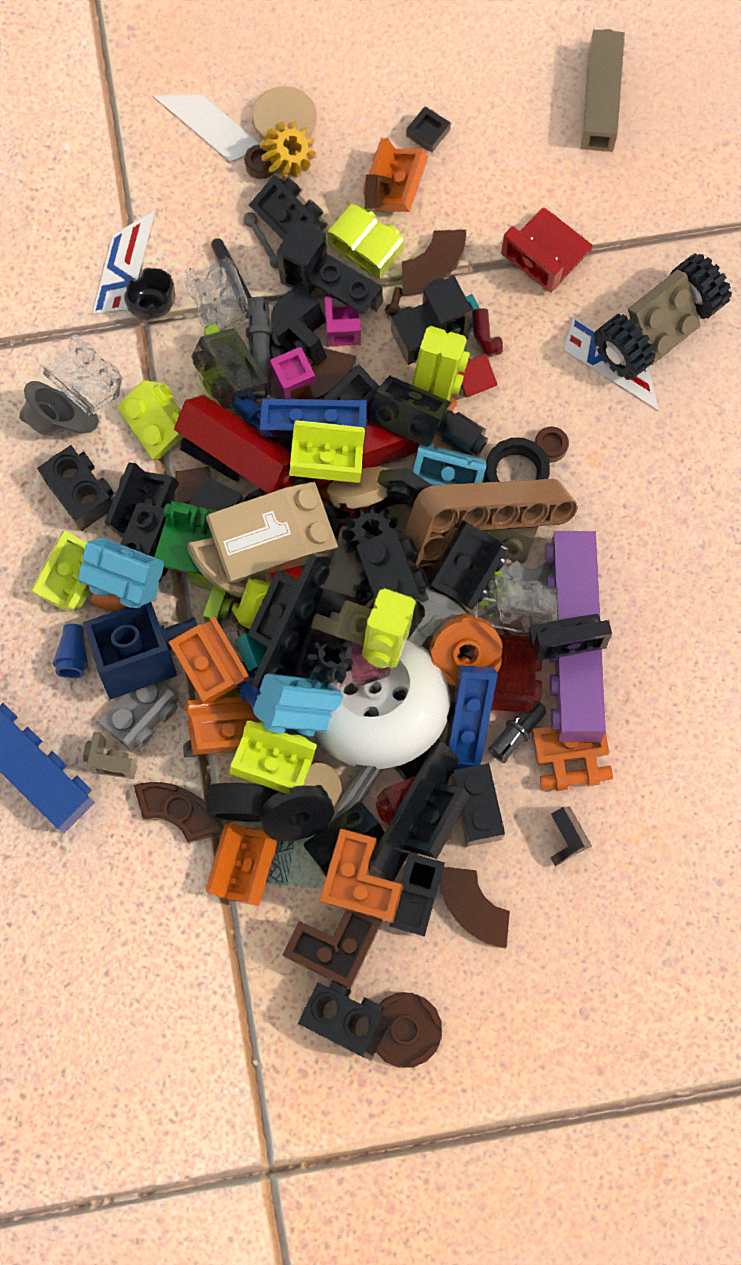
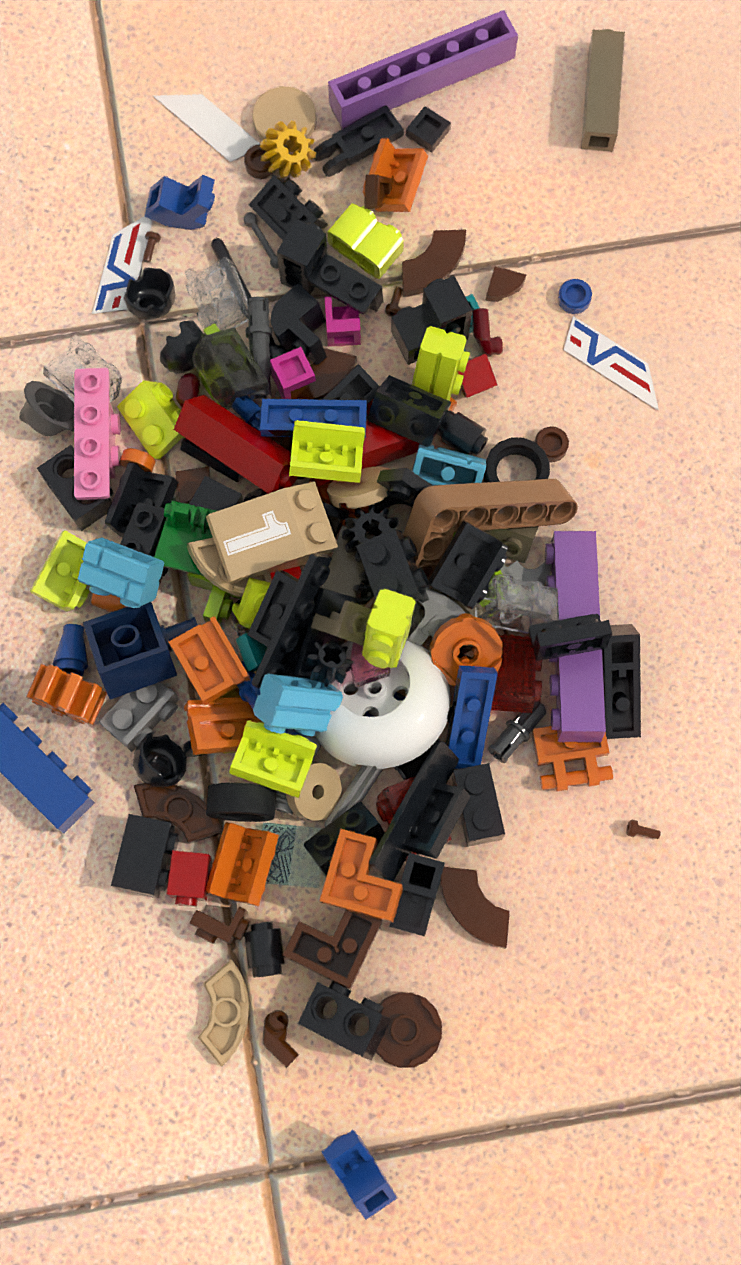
dark tan bracket [83,732,137,779] -> none
black tile [260,785,334,841] -> none
red bracket [501,207,592,293] -> none
black tile [550,806,592,867] -> none
plate [593,253,732,380] -> none
none -> orange gear [26,664,107,726]
none -> bright pink bracket [74,368,121,500]
none -> black brick [111,814,179,898]
none -> orange tile [119,448,156,472]
none -> black hair [133,732,187,787]
none -> reddish brown piece [143,231,161,263]
none -> blue brick [144,175,215,230]
none -> black hair [160,320,208,373]
none -> red brick [167,850,212,907]
none -> dark red arm [176,373,201,407]
none -> reddish brown bracket [190,906,251,945]
none -> tan tile [198,959,249,1066]
none -> black brick [244,922,285,978]
none -> reddish brown arm [263,1010,299,1068]
none -> black hinge [313,105,404,177]
none -> blue brick [321,1129,398,1220]
none -> medium lavender brick [328,10,518,129]
none -> reddish brown tile [486,266,527,302]
none -> blue tile [558,279,592,314]
none -> black slope [602,624,641,739]
none -> reddish brown piece [626,820,660,839]

